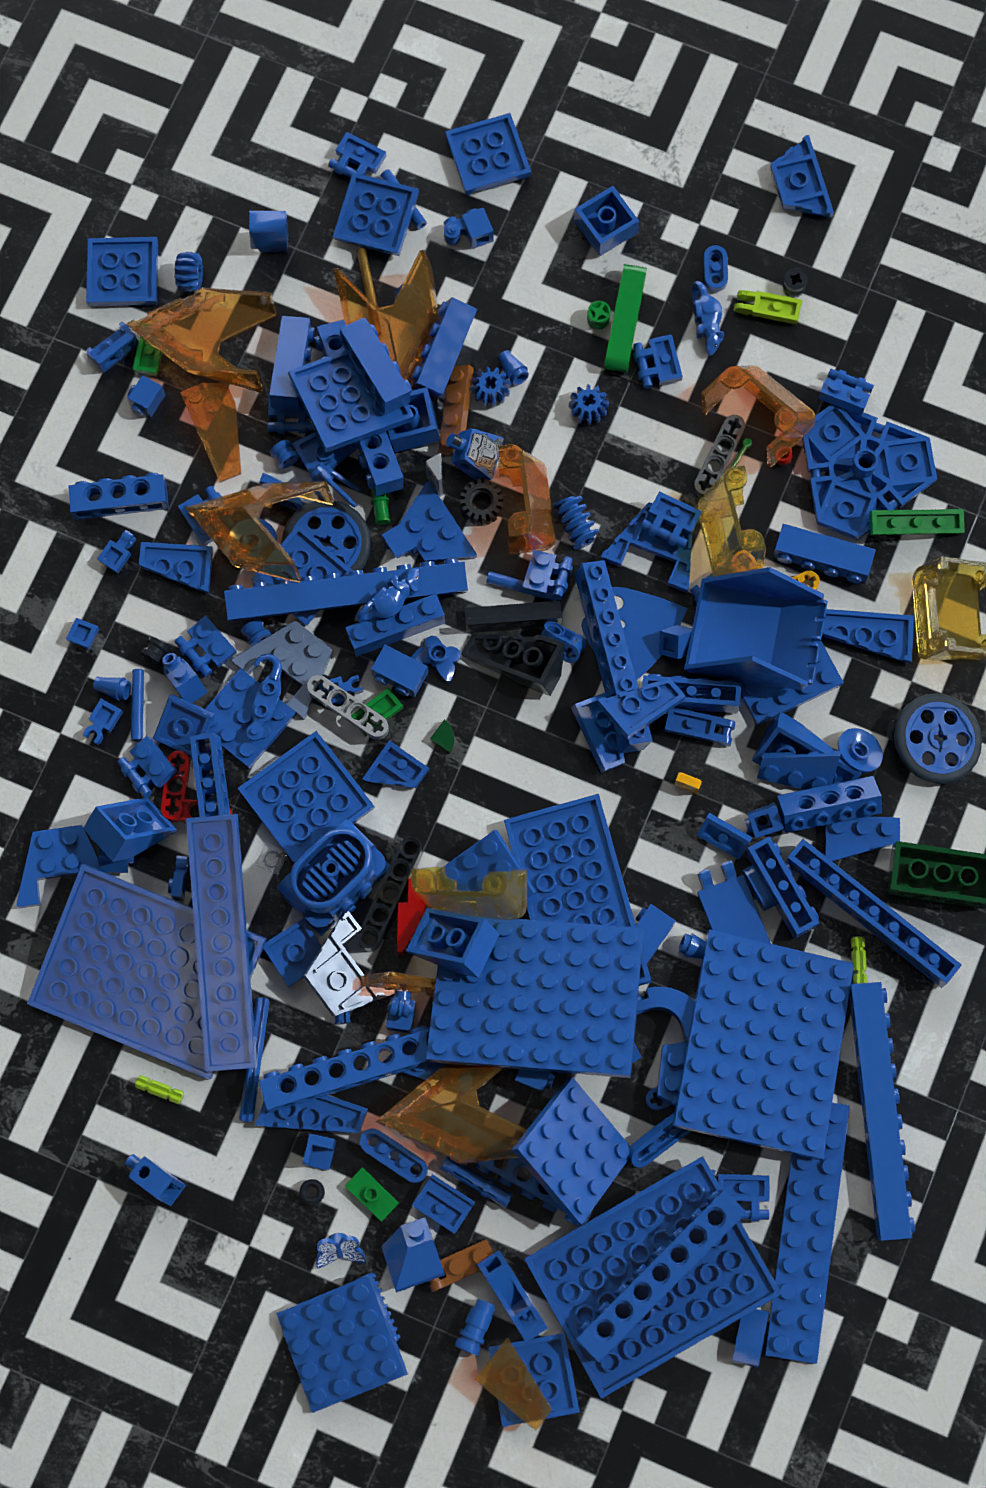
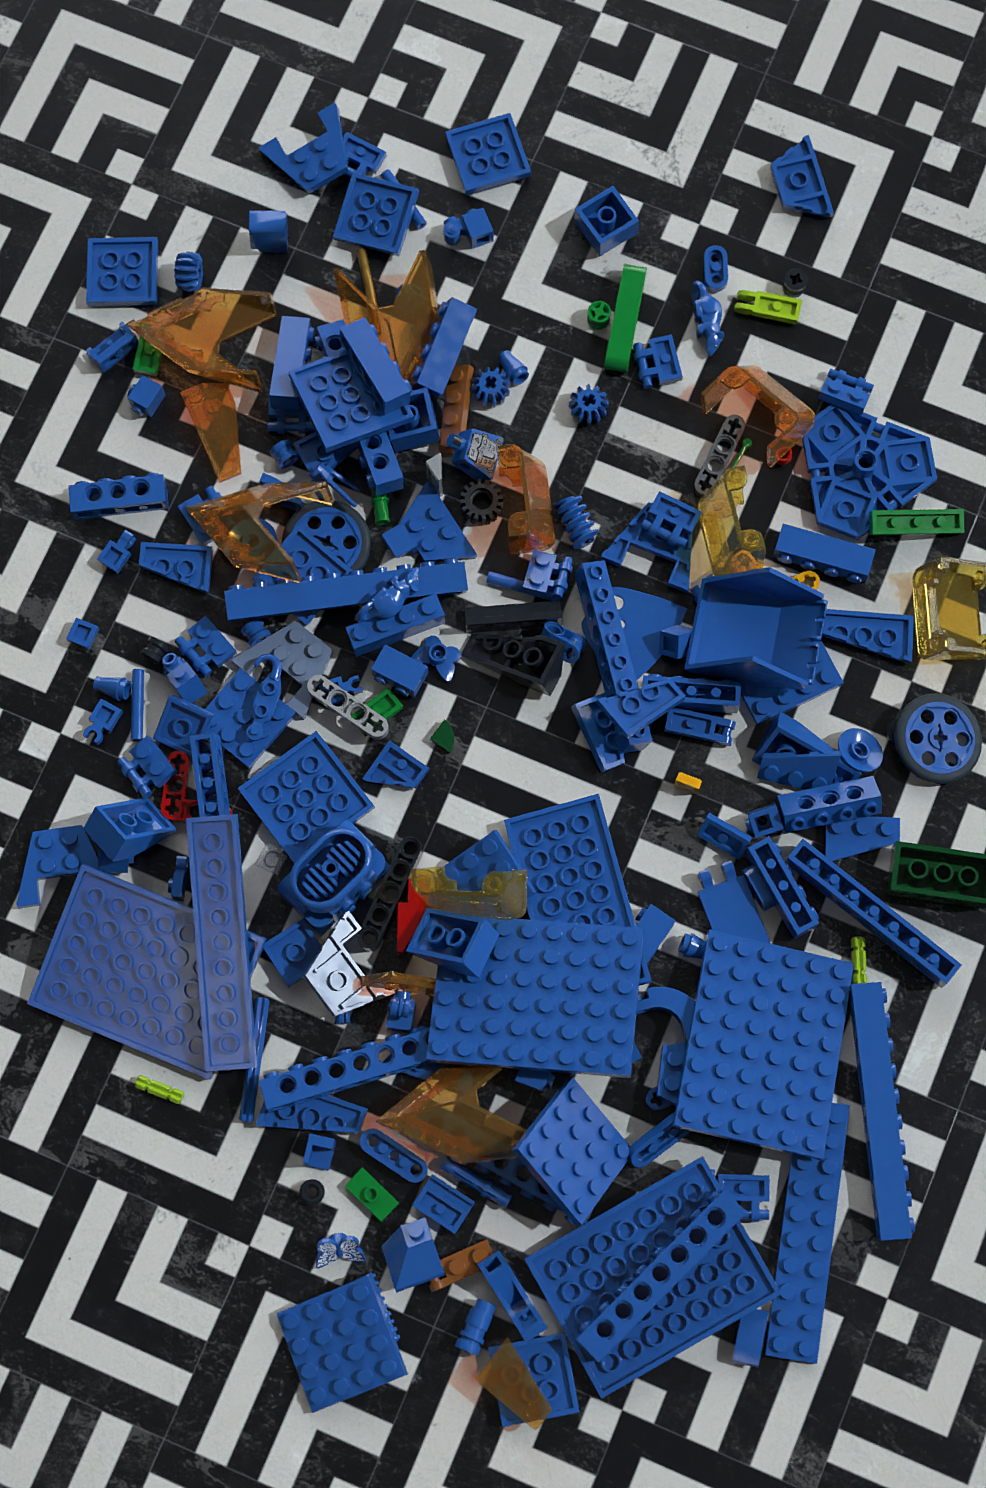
blue torso [124,1154,186,1206] -> none
none -> blue wing [259,103,349,194]

